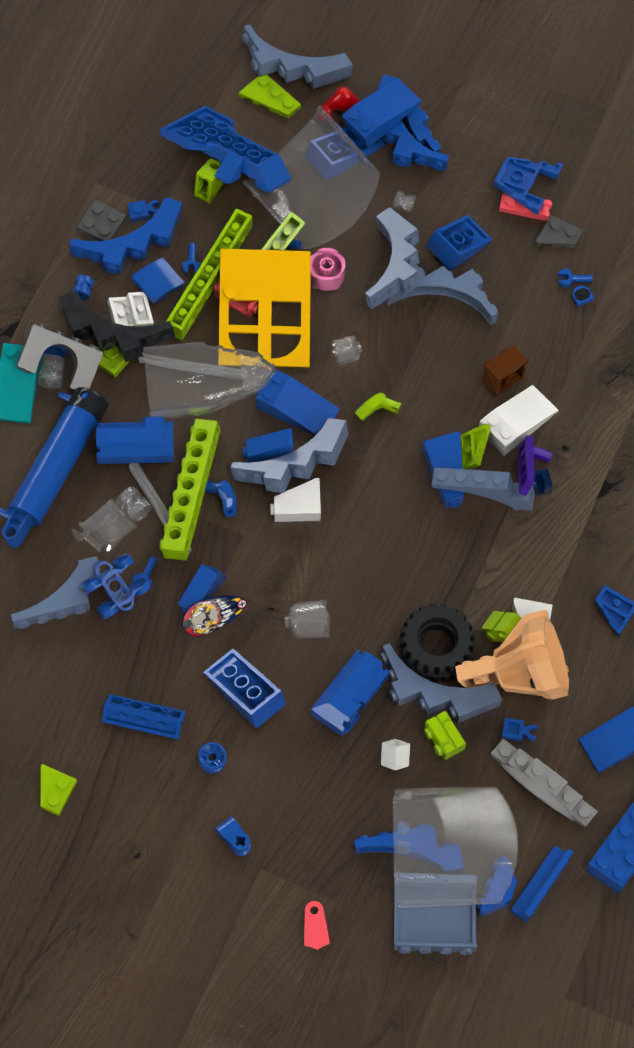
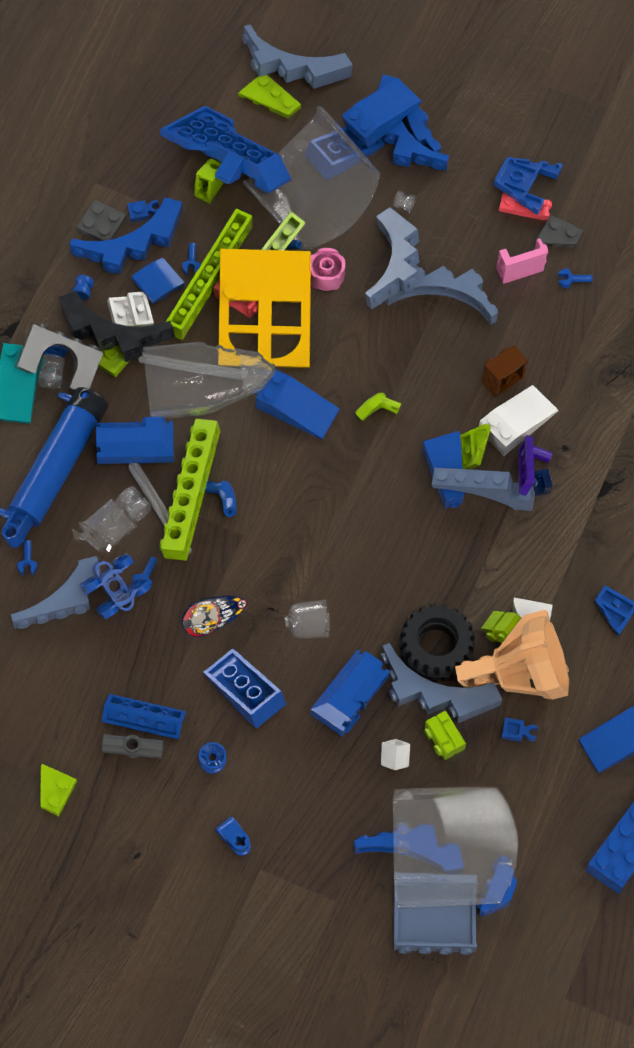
blue slope [178,564,227,613] -> none
sand blue arch [230,418,349,493] -> none
blue slope [243,428,293,463] -> none
white slope [270,478,321,522] -> none
coral piece [304,901,330,950] -> none
red head [317,87,360,121] -> none
clear brick [332,335,362,365] -> none
blue slope [426,215,492,271] -> none
light grey piece [490,739,598,828] -> none
blue fence [510,846,573,923] -> none
tile [572,286,594,307] -> none
none -> blue bar [17,540,37,576]
none -> dark grey piece [102,734,164,759]
none -> bright pink panel [496,239,548,284]

